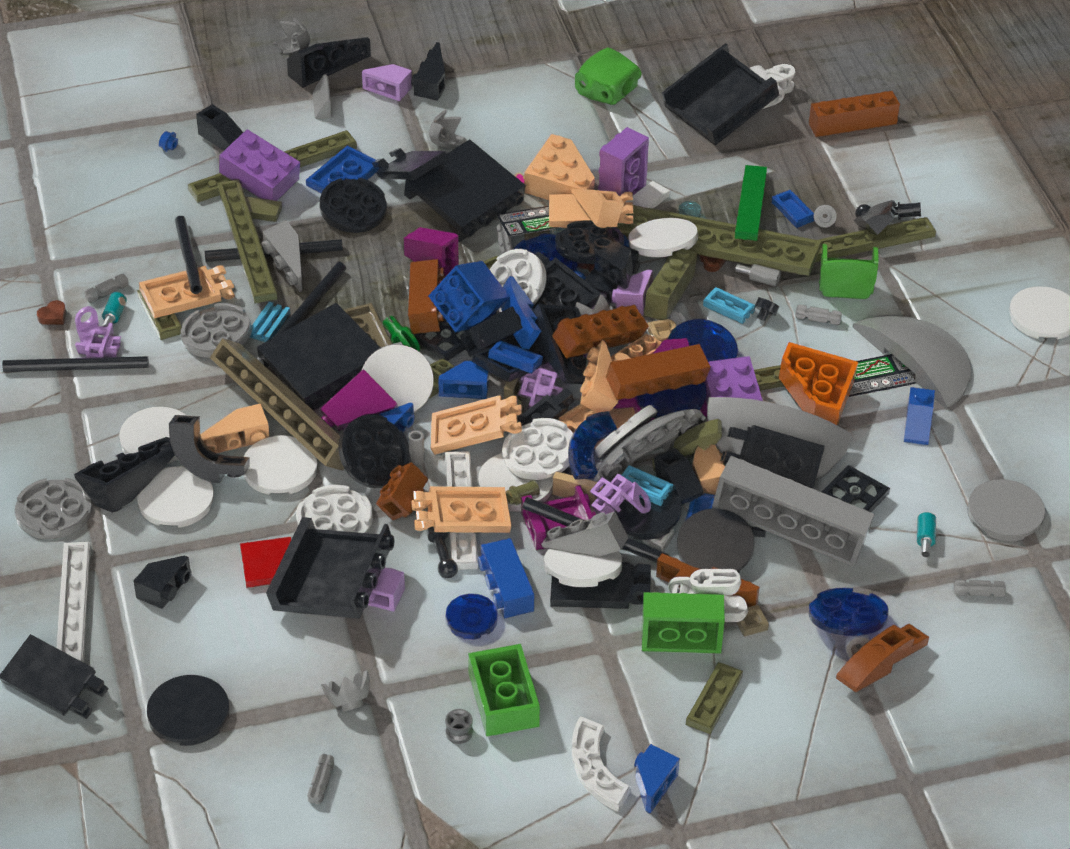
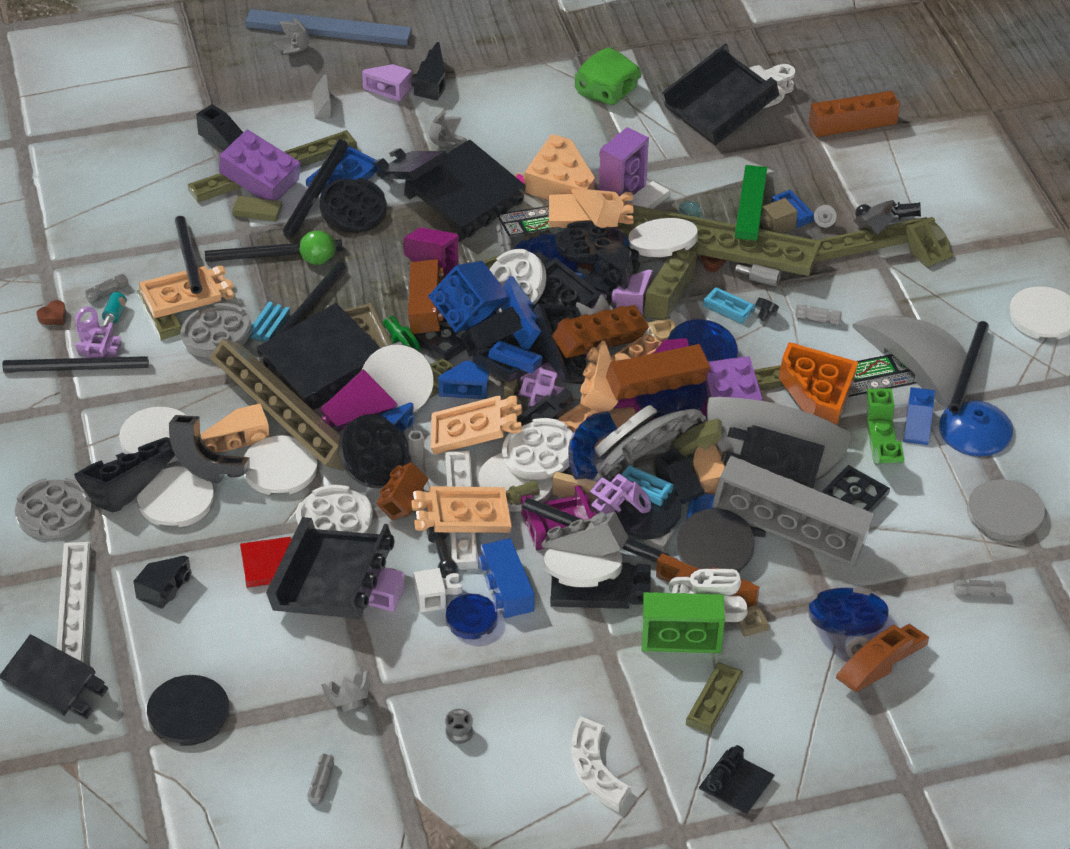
blue plate [159,131,178,152] -> none
olive tile [217,179,277,304] -> none
light grey slope [262,220,302,292] -> none
black wedge [287,37,371,88] -> none
bright green brick [468,644,540,737] -> none
blue slope [634,744,680,814] -> none
bright green piece [819,244,878,299] -> none
teal piece [917,512,936,557] -> none
none -> sand blue tile [245,9,412,46]
none -> black axle [282,139,348,238]
none -> bright green hair [299,231,336,265]
none -> white brick [414,568,462,613]
none -> black hinge [699,745,775,814]
none -> dark tan brick [760,198,798,233]
none -> bright green slope [867,388,905,463]
none -> olive slope [906,217,954,268]
none -> blue dish [939,400,1013,456]
none -> black piece [949,321,989,414]

